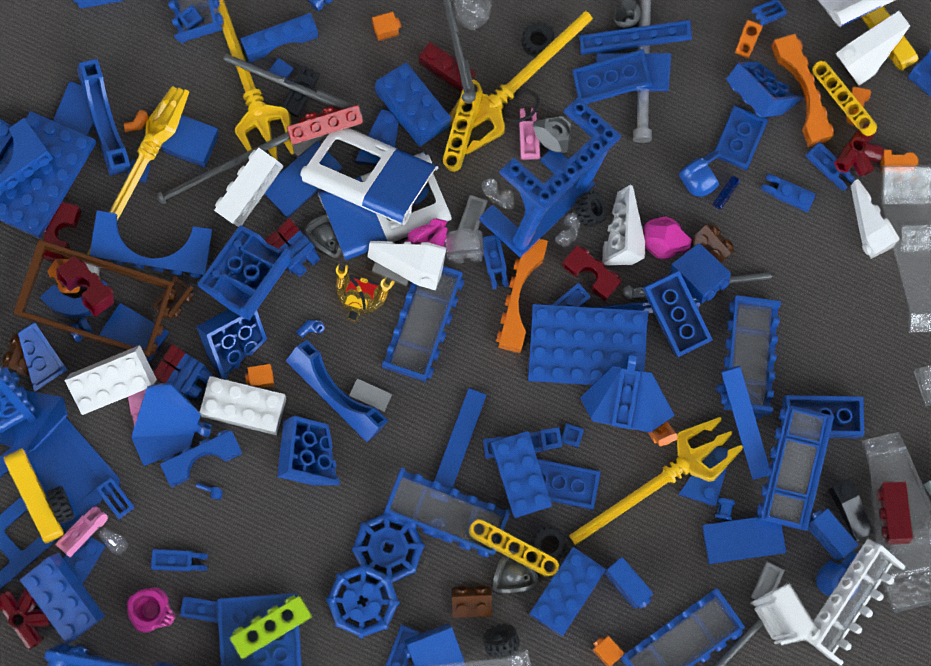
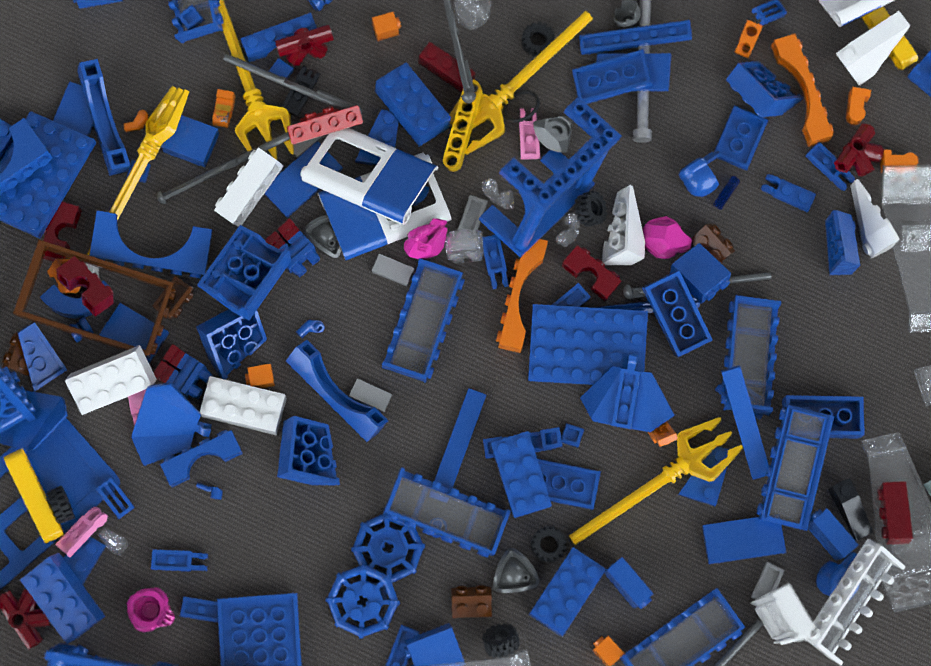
lime brick [230,595,312,659] -> none
torso [336,264,394,322] -> none
white wedge [368,241,446,290] -> none
yellow beam [469,520,559,576] -> none
blue bush [715,498,735,521] -> none
yellow beam [813,61,877,136] -> none
none -> orange leg [212,89,236,128]
none -> dark red piece [275,25,334,66]
none -> blue wedge [825,210,860,275]

